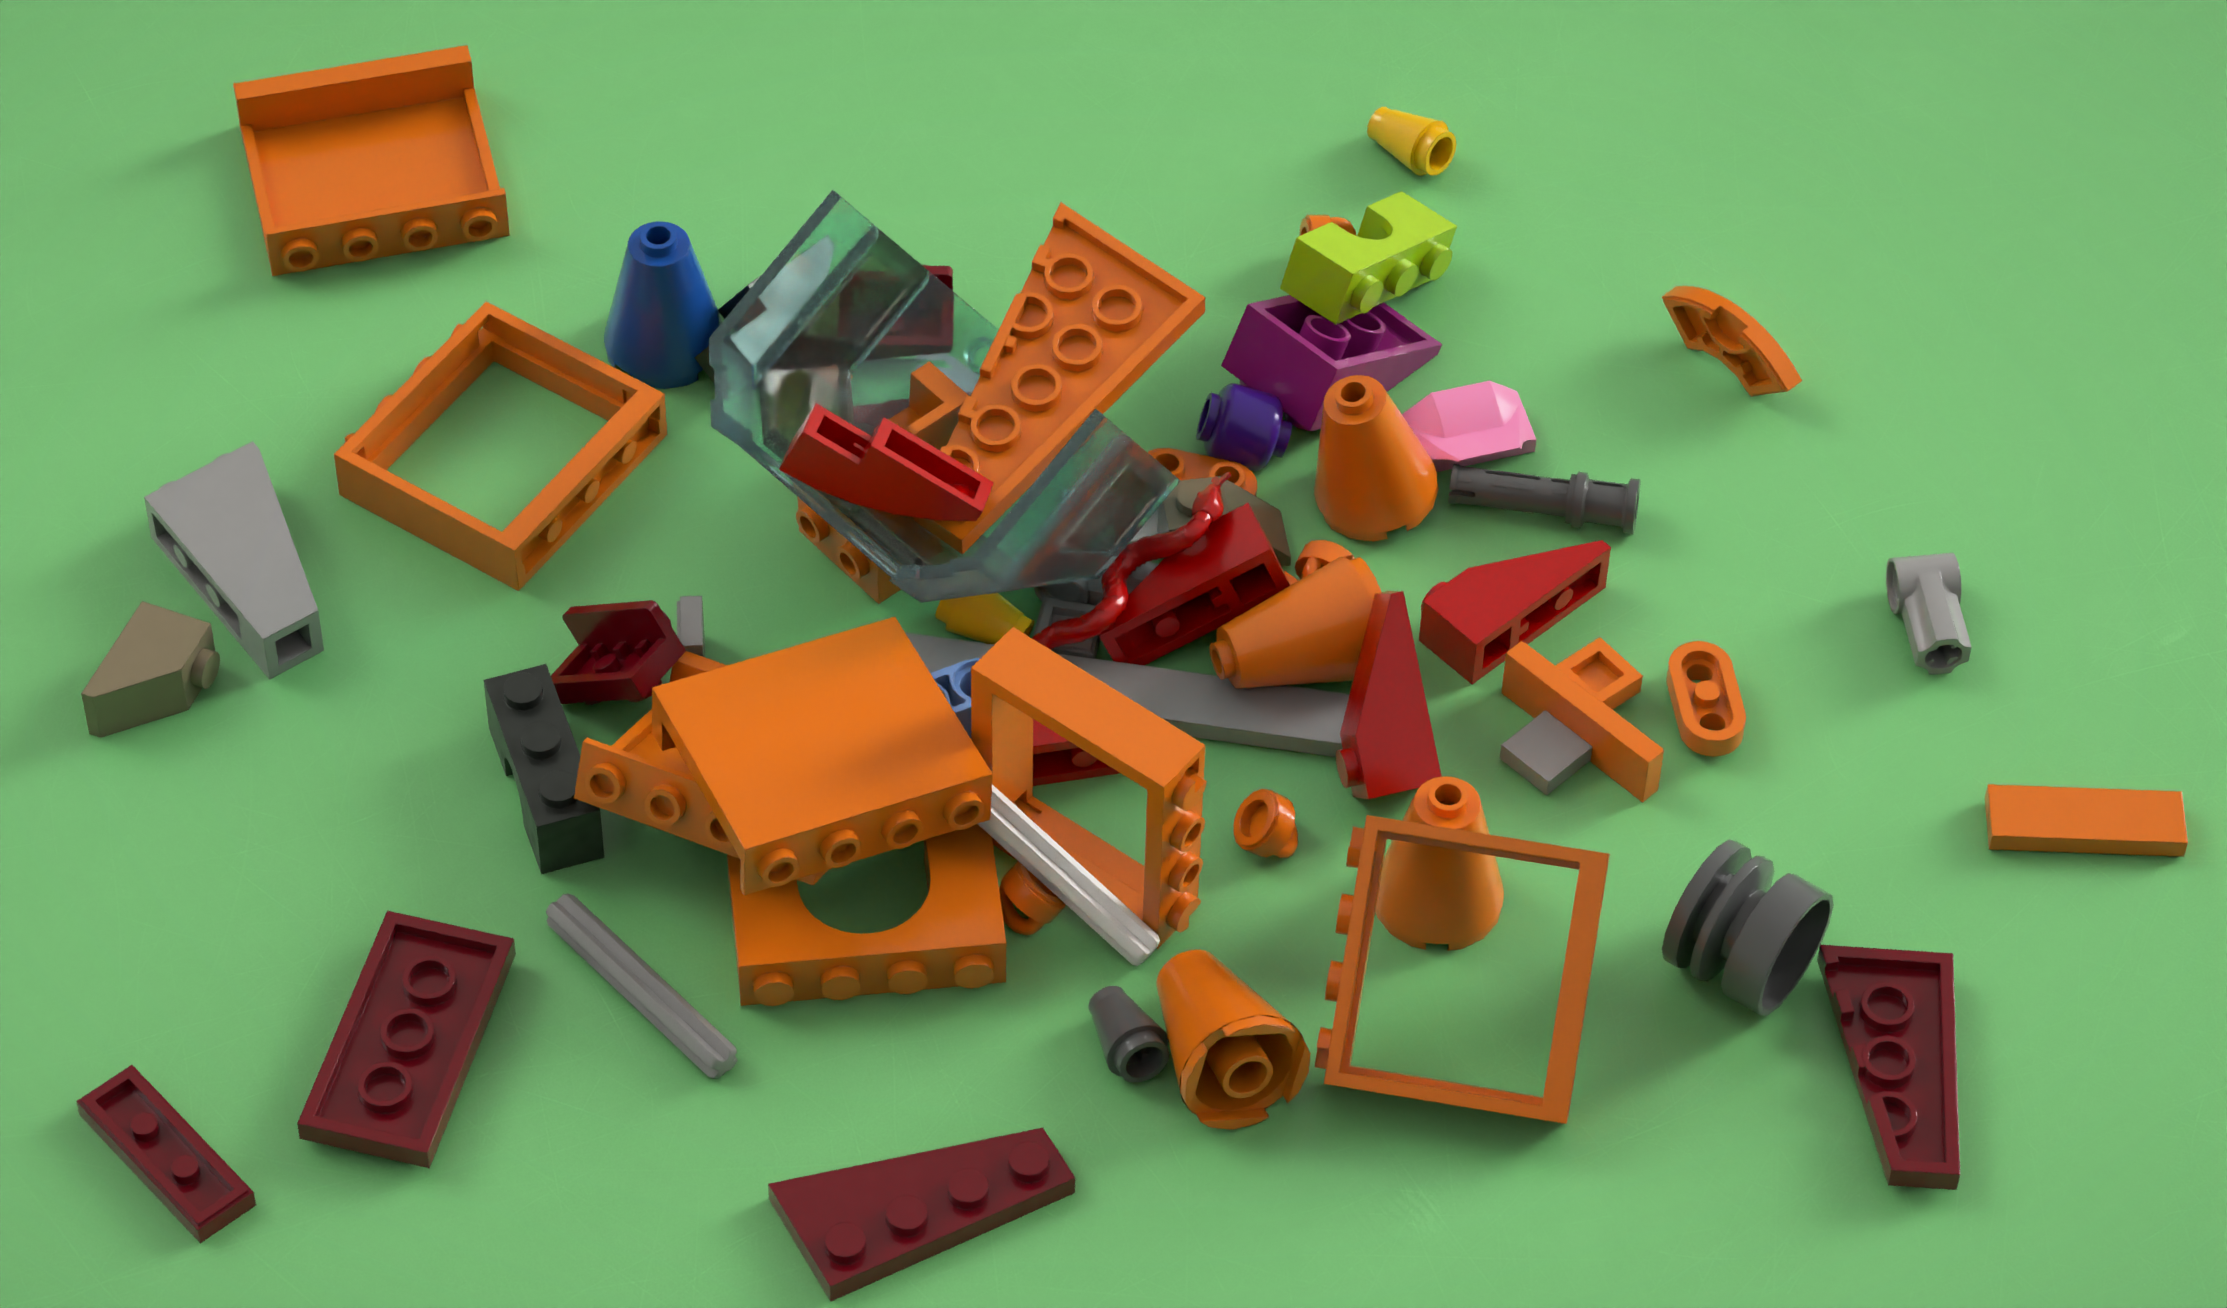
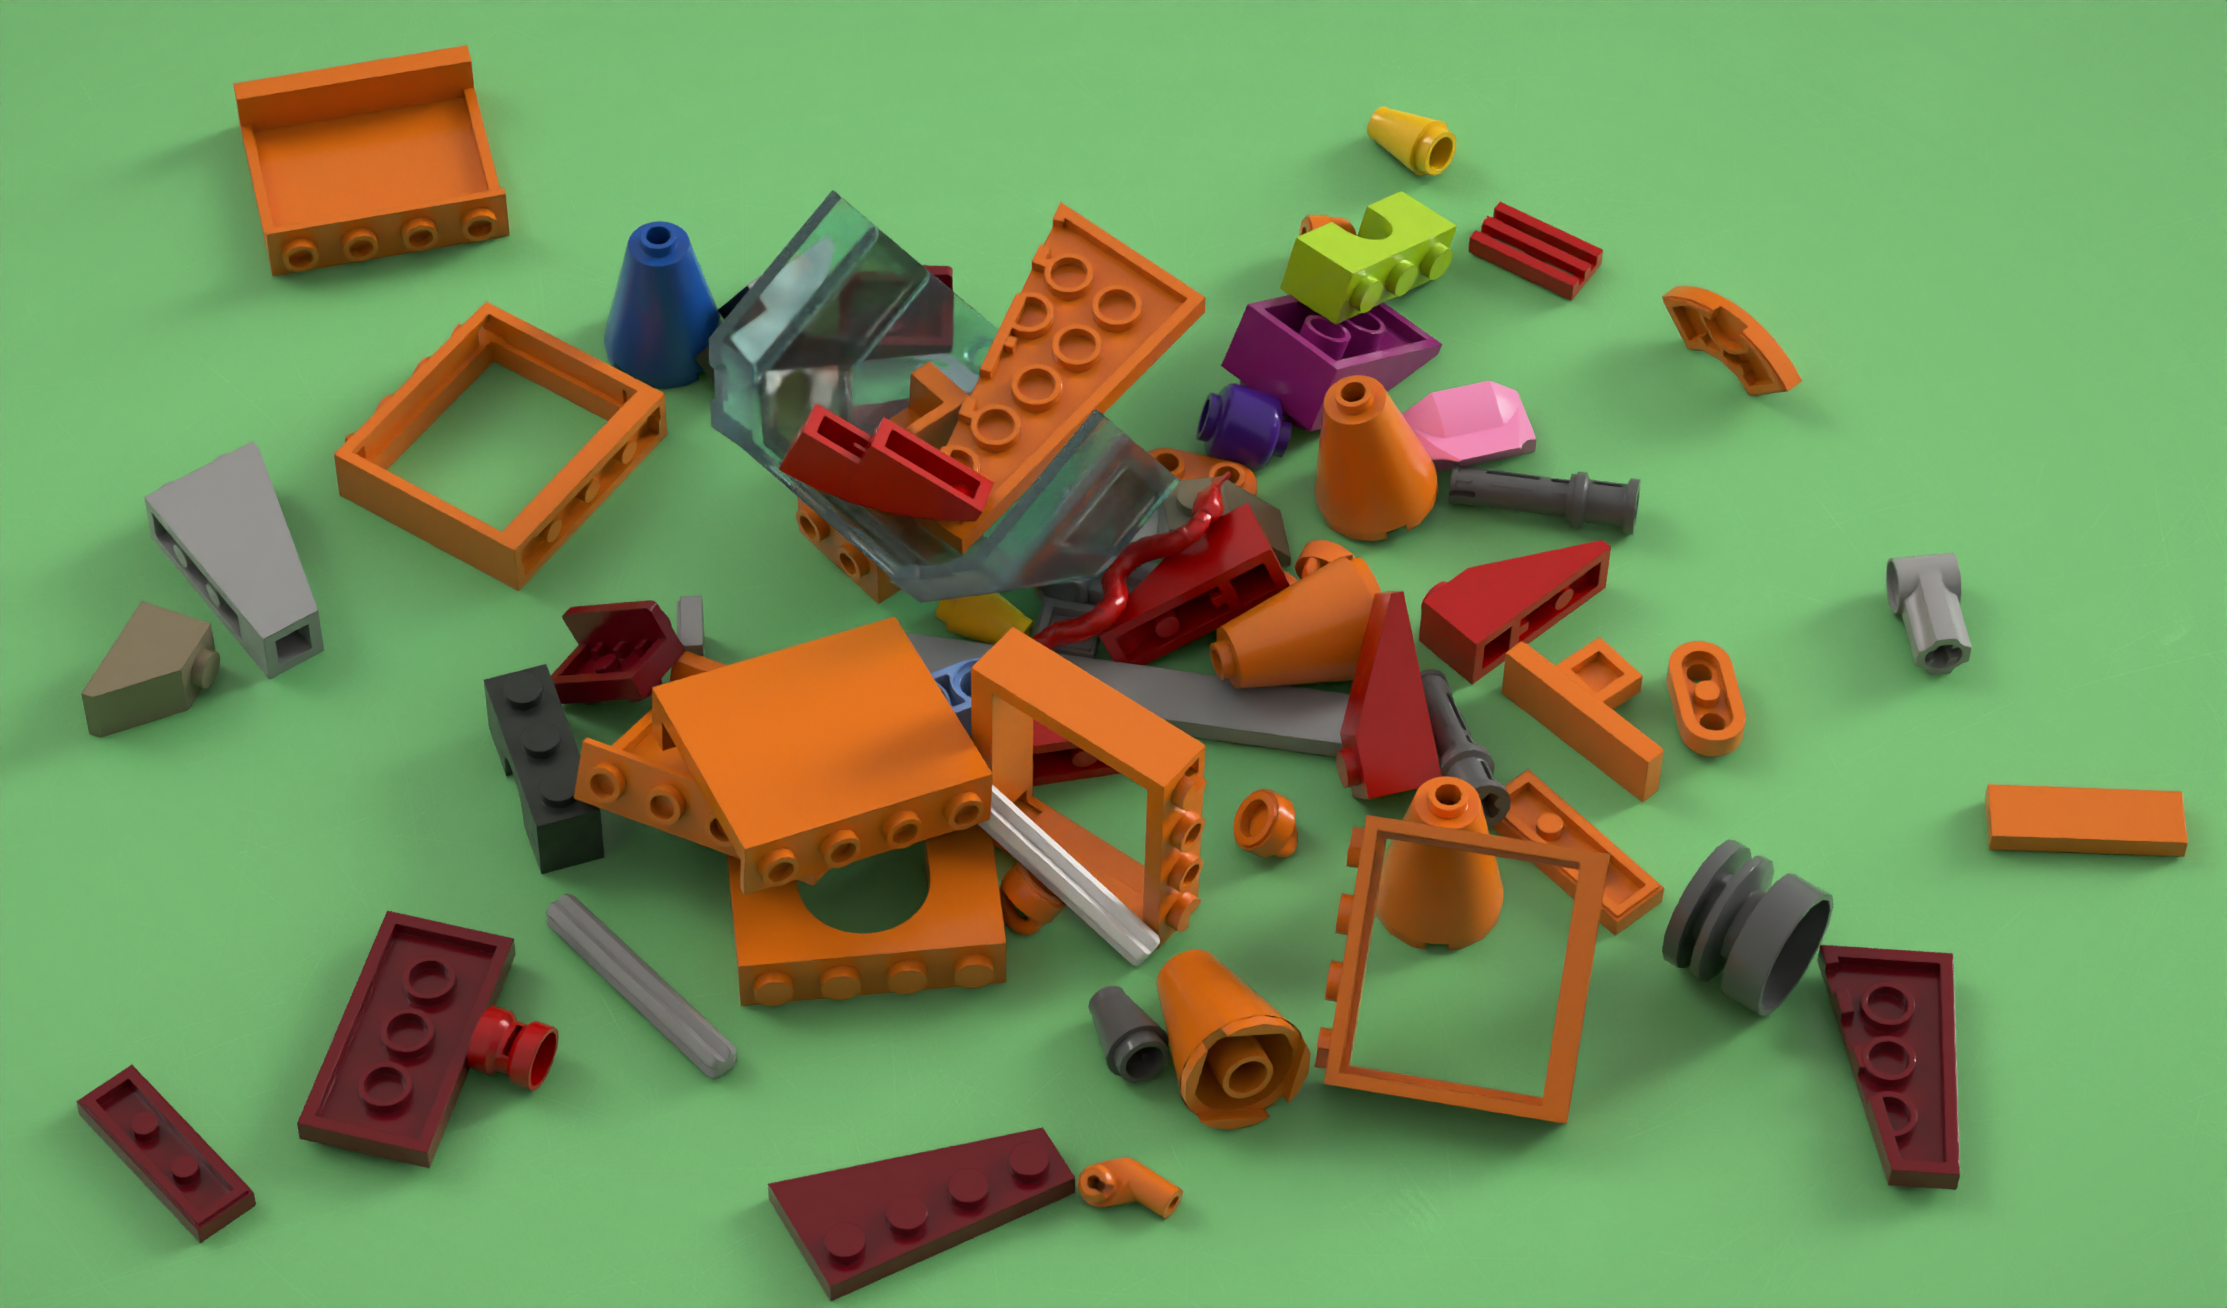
light grey tile [1500,710,1592,795] -> none
none -> red wheel [467,1005,559,1091]
none -> orange arm [1078,1157,1183,1219]
none -> dark grey pin [1420,669,1511,828]
none -> red tile [1468,202,1603,301]
none -> orange tile [1492,769,1664,936]

